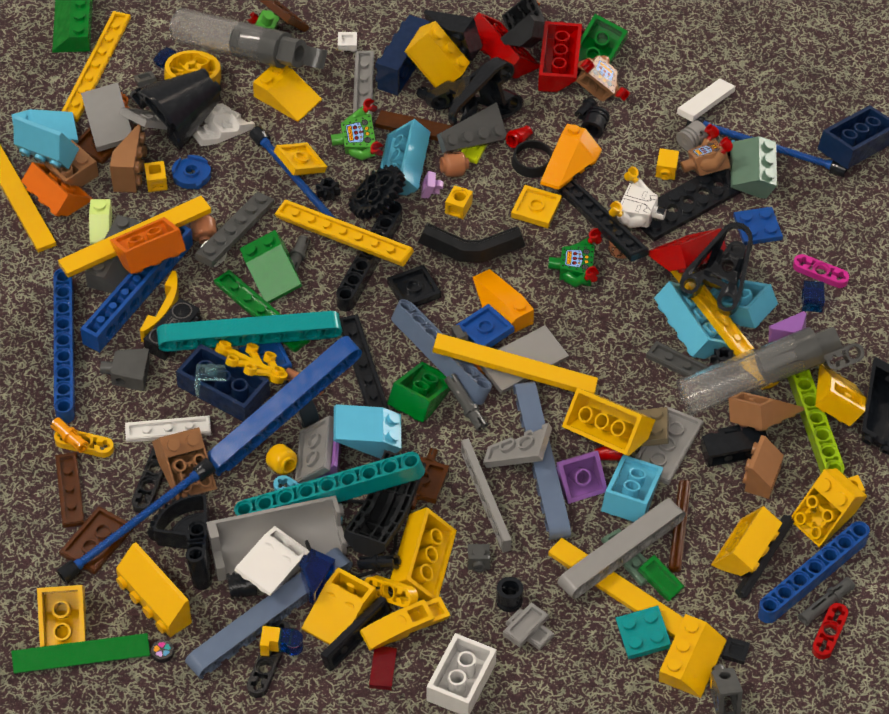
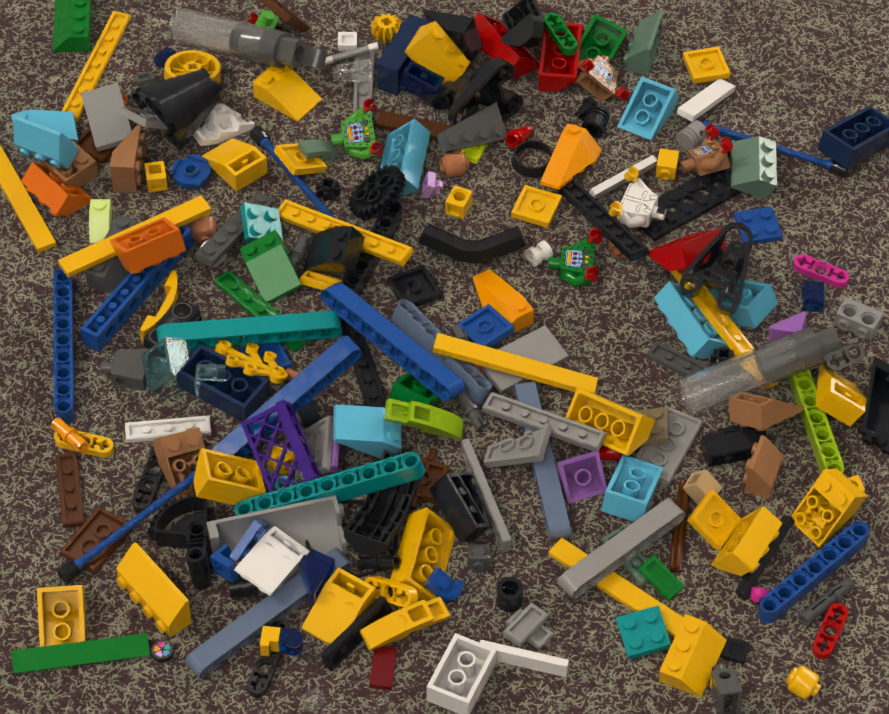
none -> clear light blue slope [141,337,189,393]
none -> yellow slope [193,448,266,505]
none -> yellow slope [201,138,268,192]
none -> blue bracket [210,544,239,583]
none -> blue plate [229,520,271,562]
none -> plate [240,202,283,242]
none -> dark purple fence [241,399,321,492]
none -> sand green slope [298,139,340,161]
none -> yellow tile [300,270,342,290]
none -> clear tile [302,689,325,712]
none -> black slope [303,226,365,274]
none -> blue beam [321,282,465,402]
none -> light grey bar [325,42,379,65]
none -> clear slope [335,59,373,82]
none -> yellow gear [371,13,402,44]
none -> lime slope [384,398,464,440]
none -> clear blue slope [398,60,445,95]
none -> blue bracket [425,567,465,602]
none -> black wedge [429,472,490,543]
none -> white tile [480,640,569,677]
none -> light grey tile [482,392,607,451]
none -> white wheel [525,241,553,267]
none -> green beam [544,13,578,56]
none -> white tile [589,155,657,199]
none -> medium azure slope [617,76,680,141]
none -> sand green slope [624,11,664,75]
none -> yellow plate [683,46,730,84]
none -> tan brick [683,469,722,504]
none -> yellow tile [687,489,742,550]
none -> dark pink hinge [751,587,769,604]
none -> yellow head [785,665,821,700]
none -> light grey brick [834,297,884,341]

